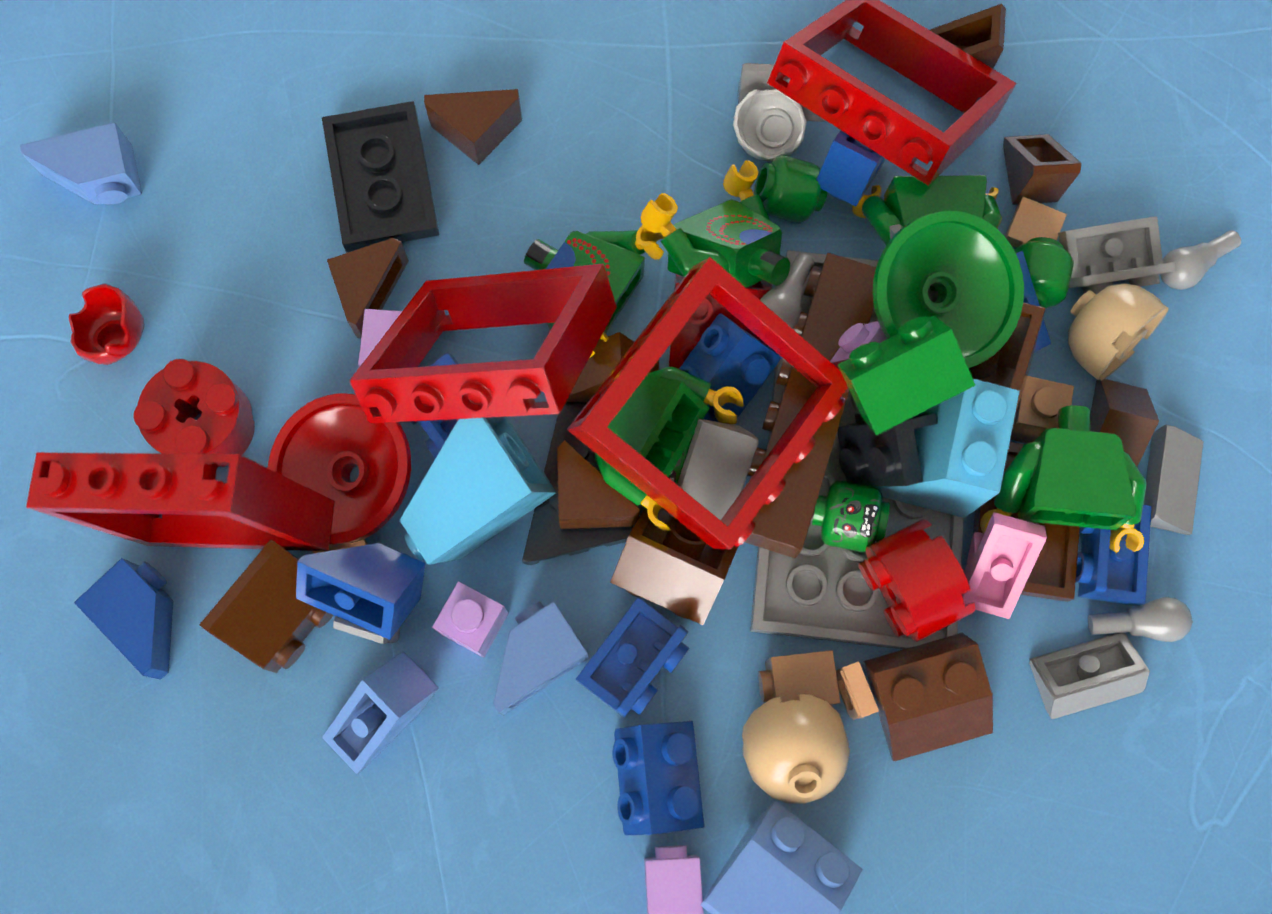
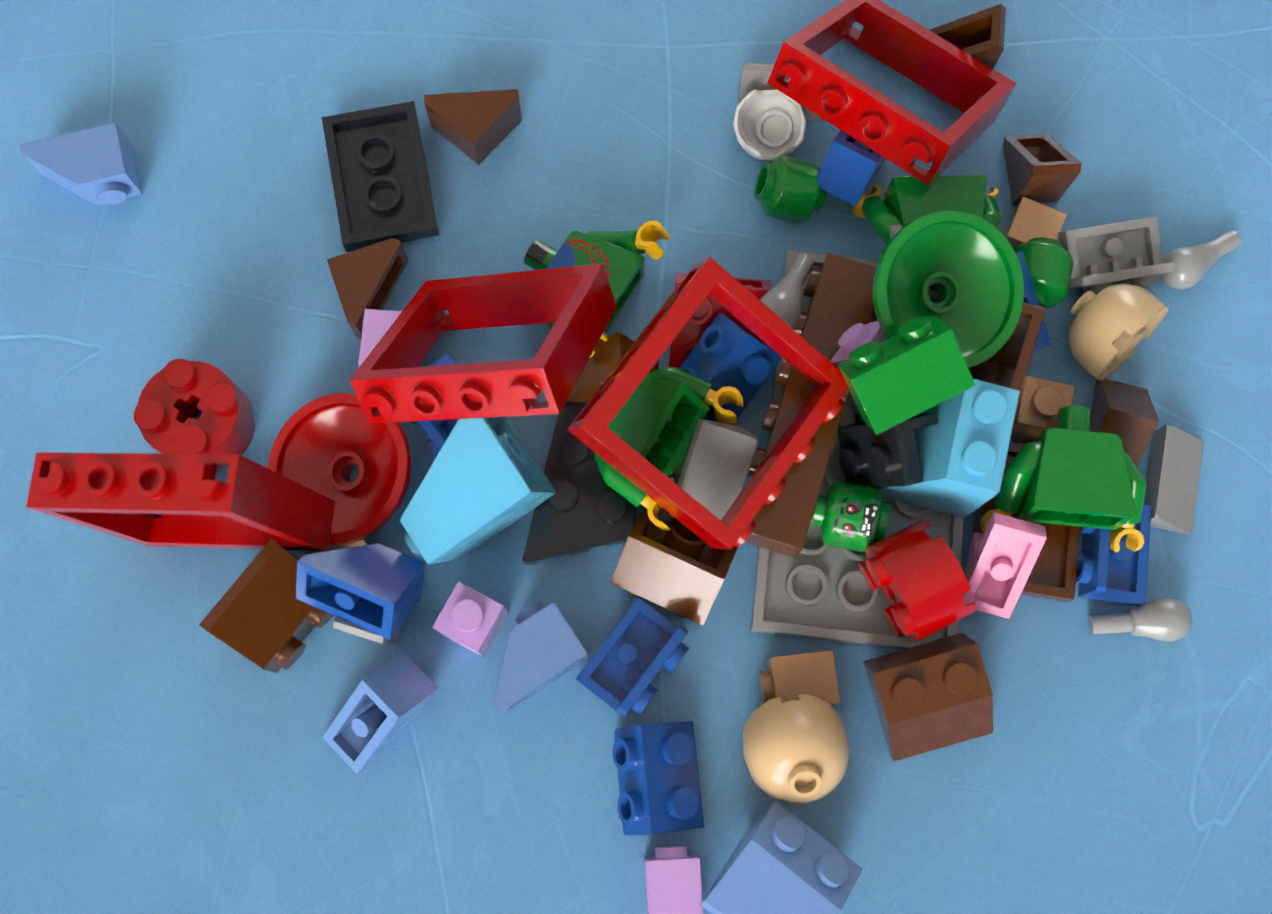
red hair [68,284,144,365] -> none
blue slope [74,558,173,680] -> none
reddish brown slope [557,440,640,529] -> none
green torso [641,160,790,288] -> none
light nougat tile [836,661,879,720] -> none
light grey slope [1029,633,1150,719] -> none

